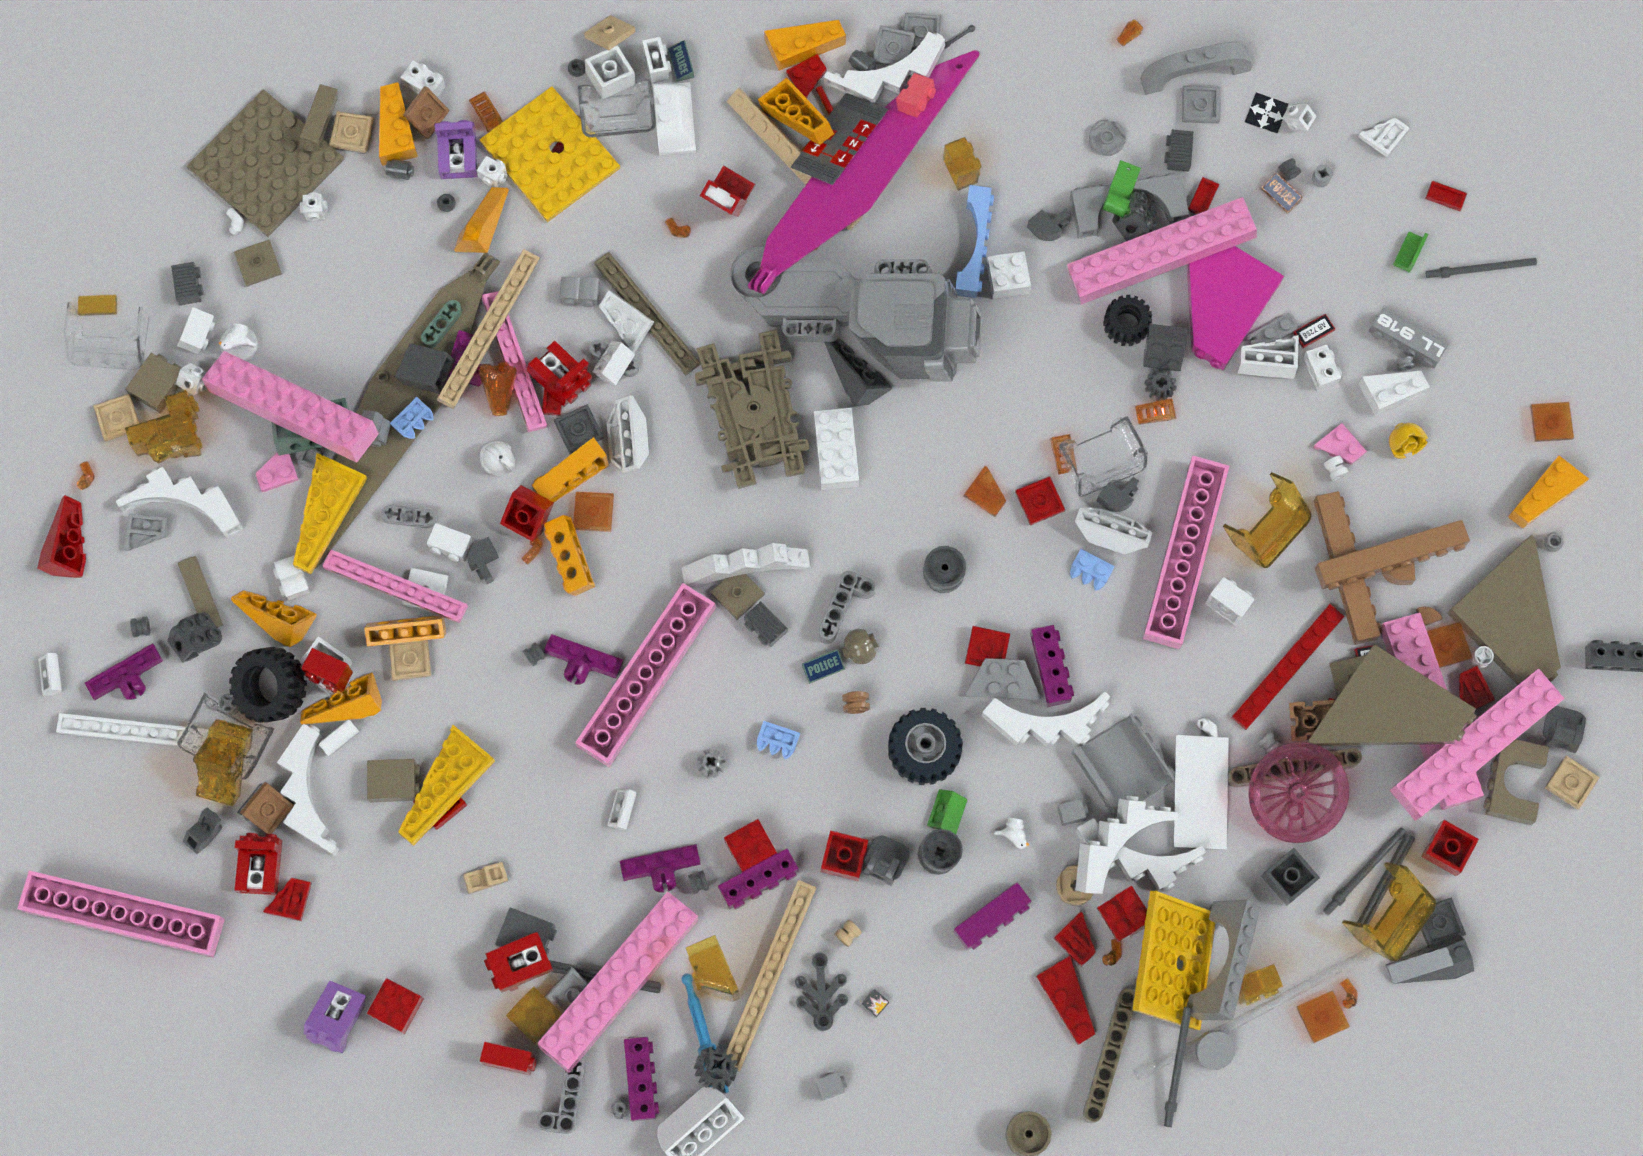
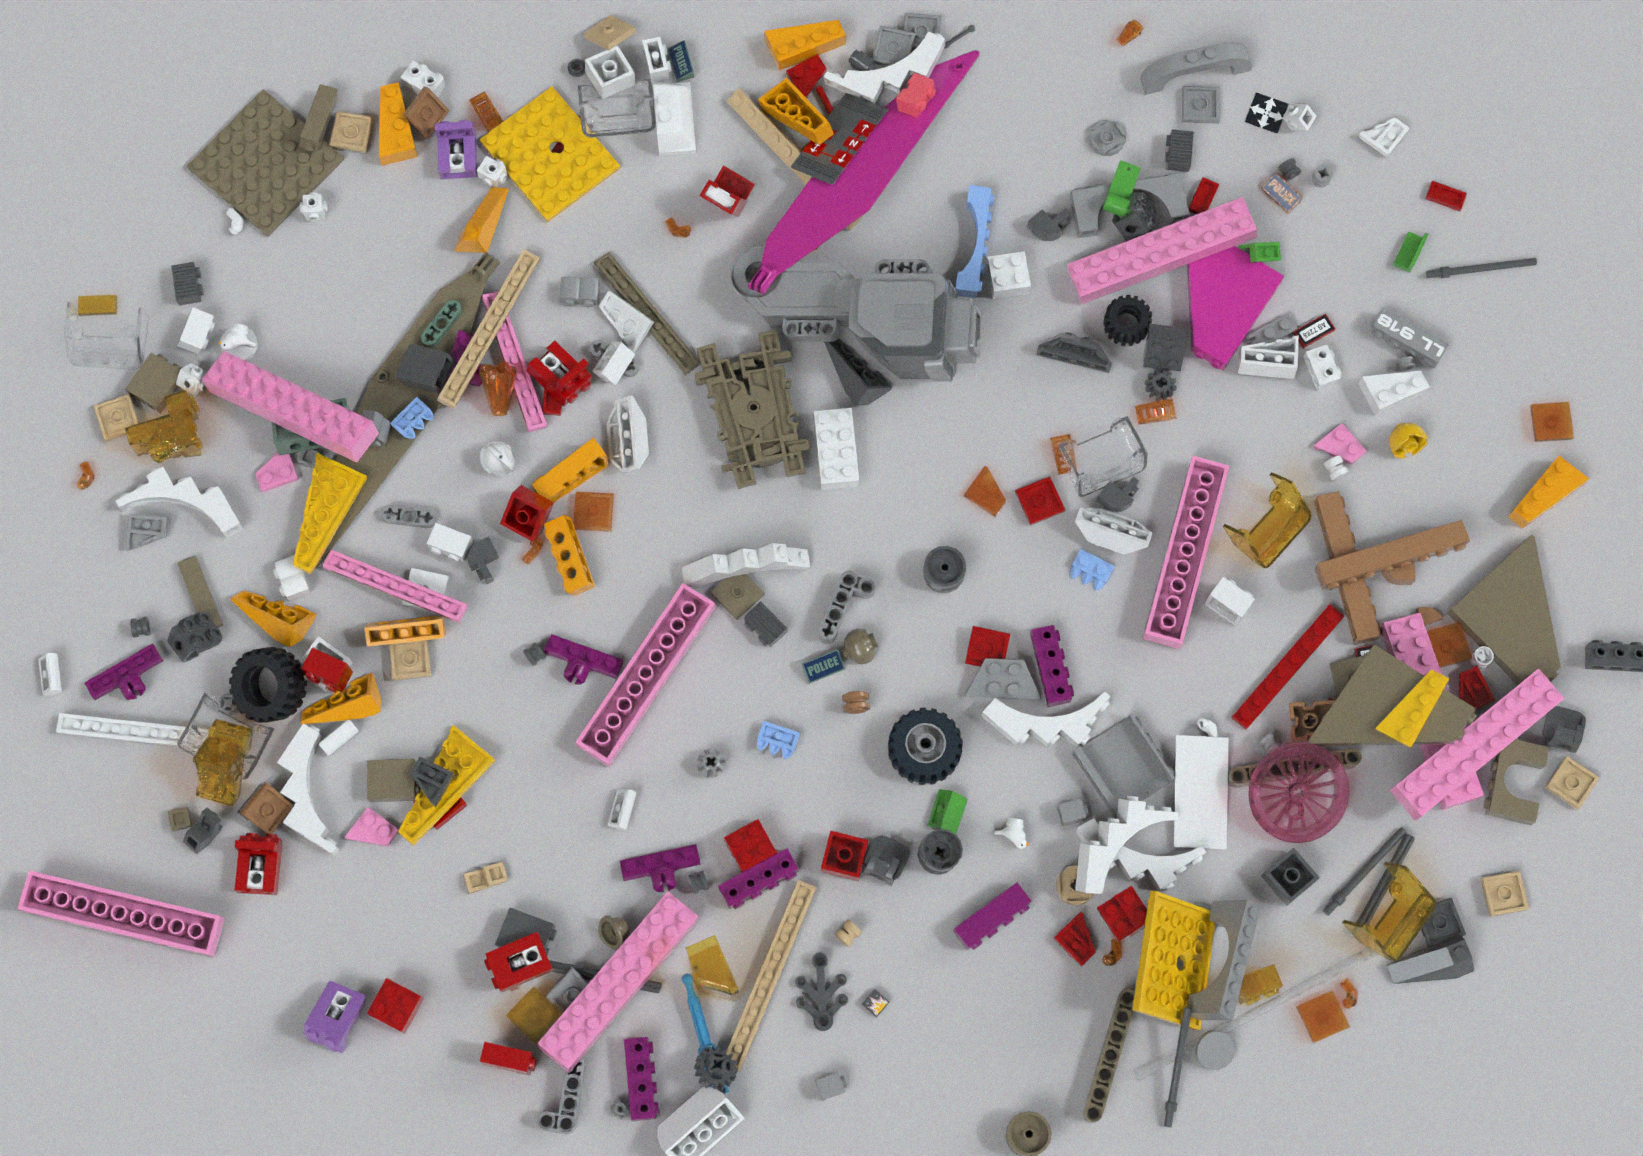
red wedge [37,495,86,578] -> none
dark tan plate [234,240,282,287] -> none
red wing [263,878,312,922] -> none
dark grey brick [386,159,414,180] -> none
dark grey plate [437,194,456,212] -> none
dark grey plate [553,404,604,454] -> none
clear yellow brick [943,137,982,191] -> none
red wing [1036,956,1095,1045] -> none
red brick [1421,820,1479,876] -> none
light grey plate [1544,532,1564,552] -> none
none -> dark tan plate [168,807,192,832]
none -> bright pink wing [345,807,399,847]
none -> dark grey wing [410,757,455,807]
none -> dark tan hat [598,915,629,950]
none -> dark grey wedge [1036,332,1112,373]
none -> bright green panel [1239,242,1281,262]
none -> yellow wing [1375,669,1449,748]
none -> tan plate [1480,871,1529,917]

